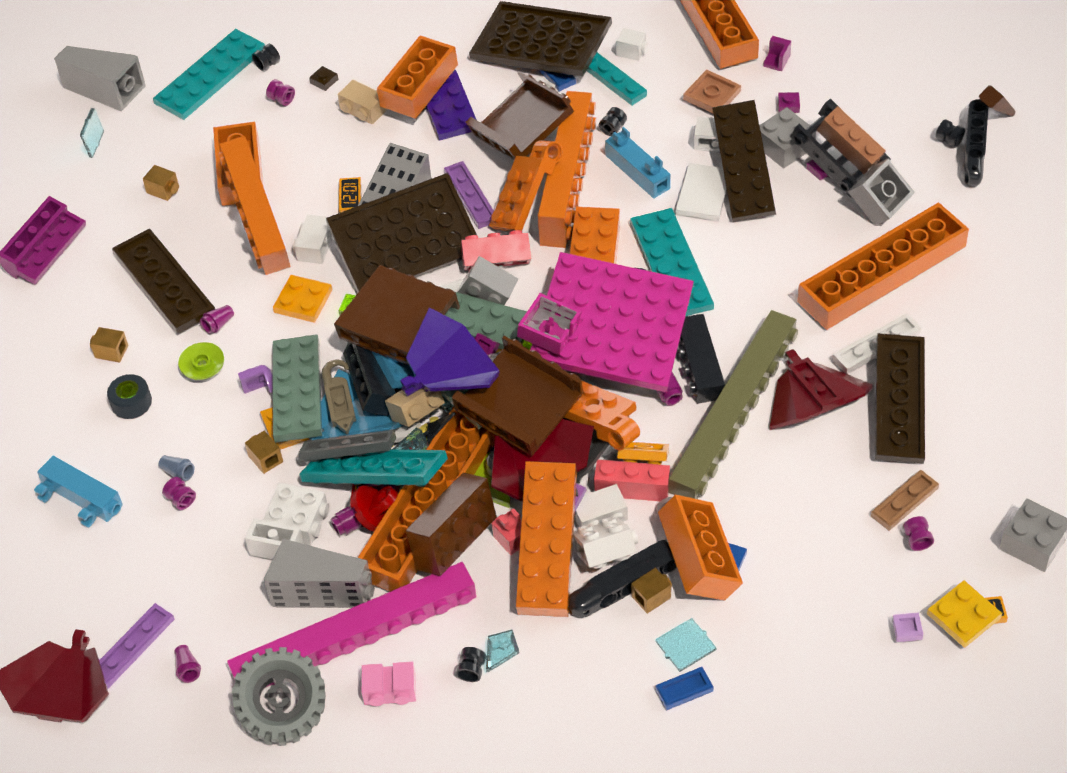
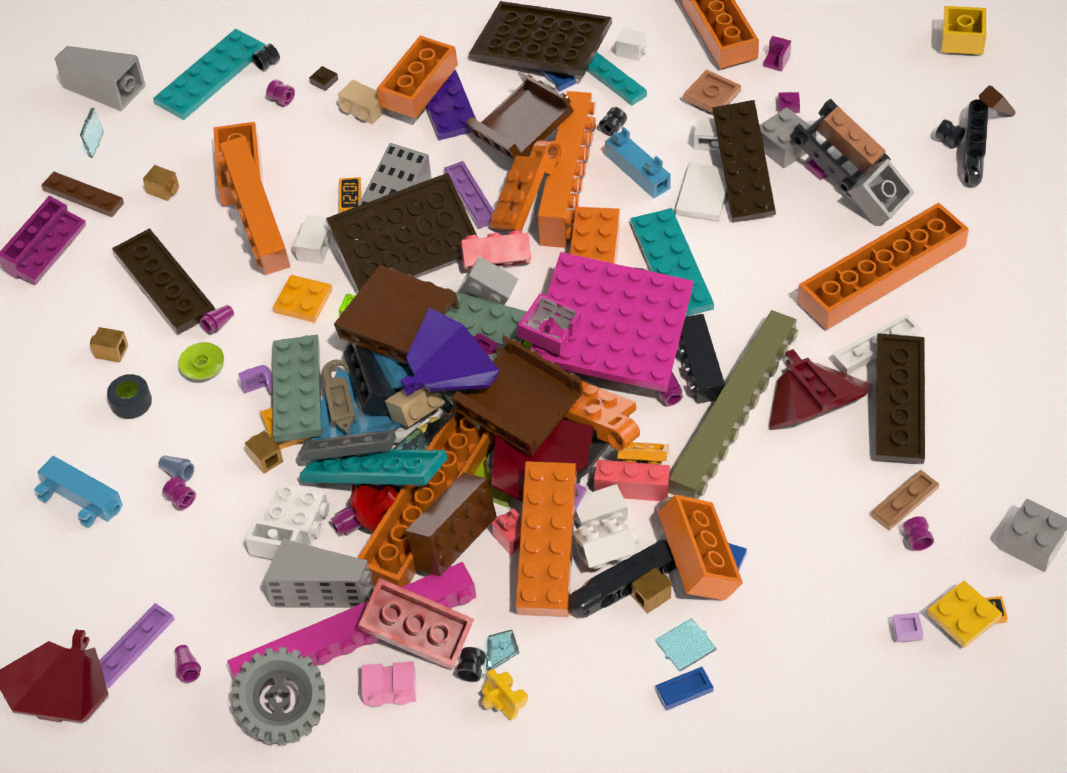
none -> reddish brown plate [41,171,124,217]
none -> brick [357,578,474,670]
none -> yellow hips [482,669,528,721]
none -> yellow brick [941,6,987,55]

